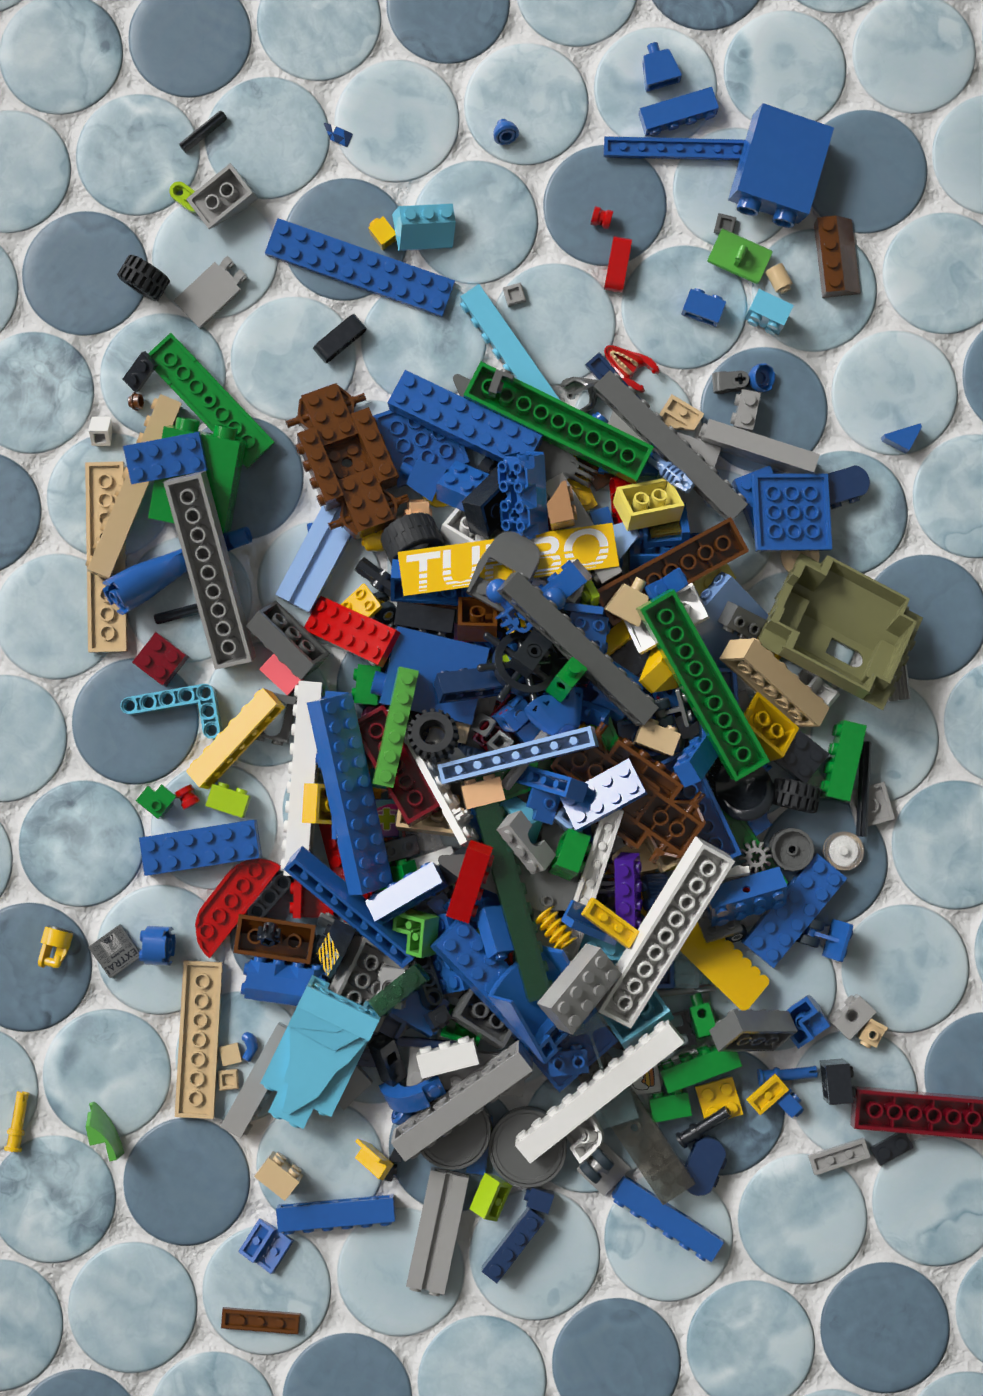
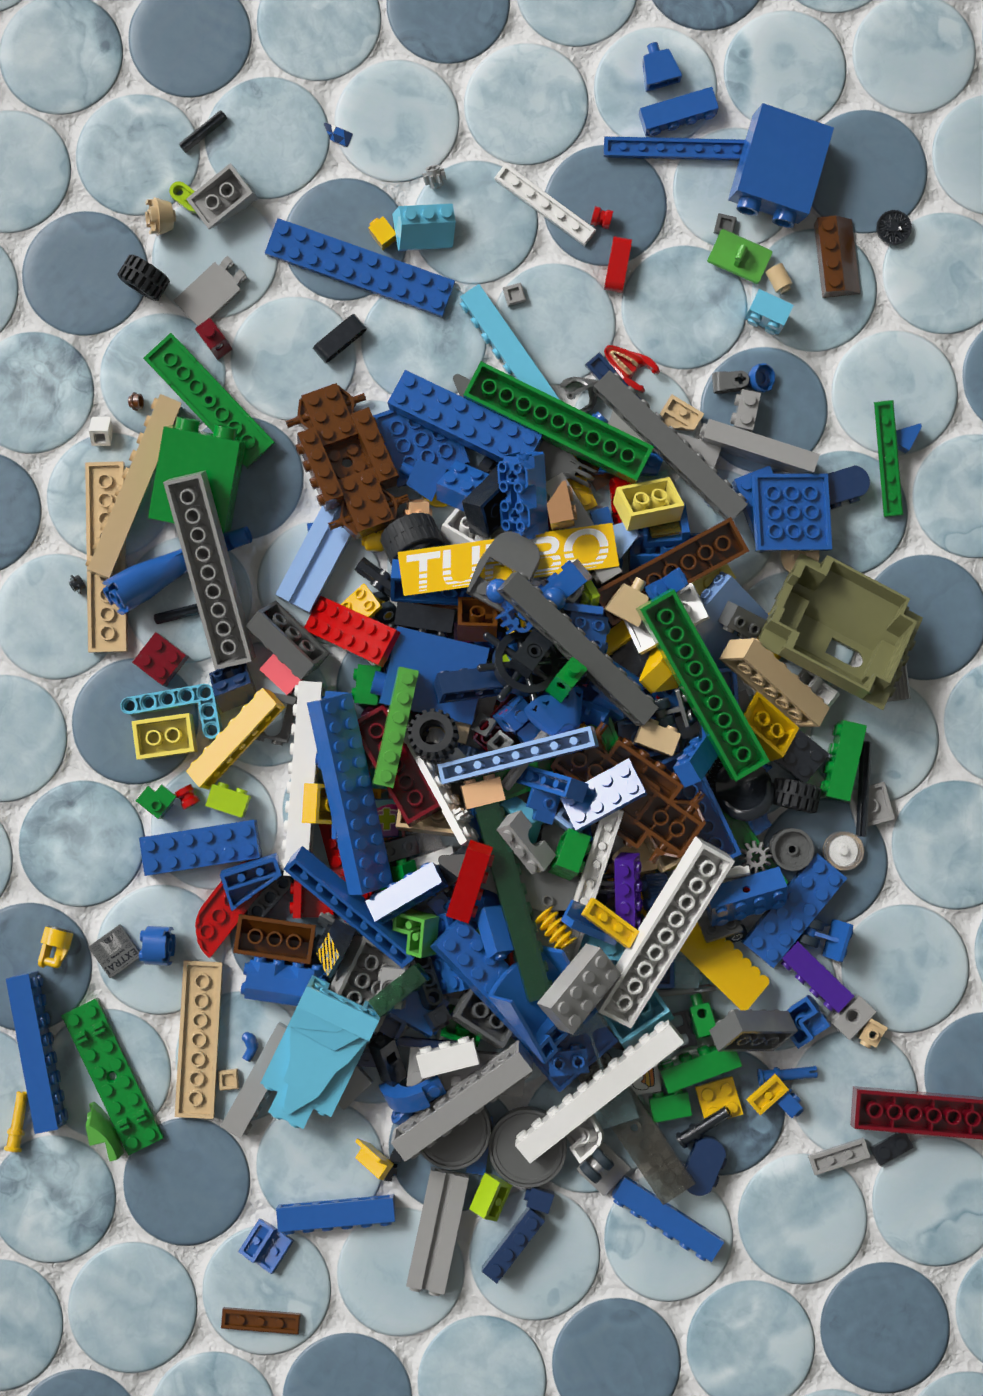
black plate [122,351,159,392] -> none
blue plate [123,432,208,484] -> none
tan tile [219,1042,243,1066] -> none
tan brick [254,1151,303,1201] -> none
black gear [257,922,281,947] -> none
dark grey bracket [488,369,515,398] -> none
blue brick [493,119,519,145] -> none
medium blue hinge [648,453,695,494] -> none
blue brick [681,288,726,327] -> none
black brick [819,1058,856,1105] -> none
none -> blue brick [6,971,68,1134]
none -> green piece [61,998,164,1156]
none -> black plate [69,575,86,594]
none -> light yellow brick [132,713,198,760]
none -> tan cone [145,197,176,236]
none -> dark red torso [195,318,233,360]
none -> slope [209,663,256,713]
none -> blue wedge [220,853,283,911]
none -> light grey gear [422,165,447,189]
none -> white tile [494,163,596,247]
none -> dark purple brick [781,941,854,1013]
none -> green tile [874,400,903,517]
none -> black wheel [876,210,912,245]

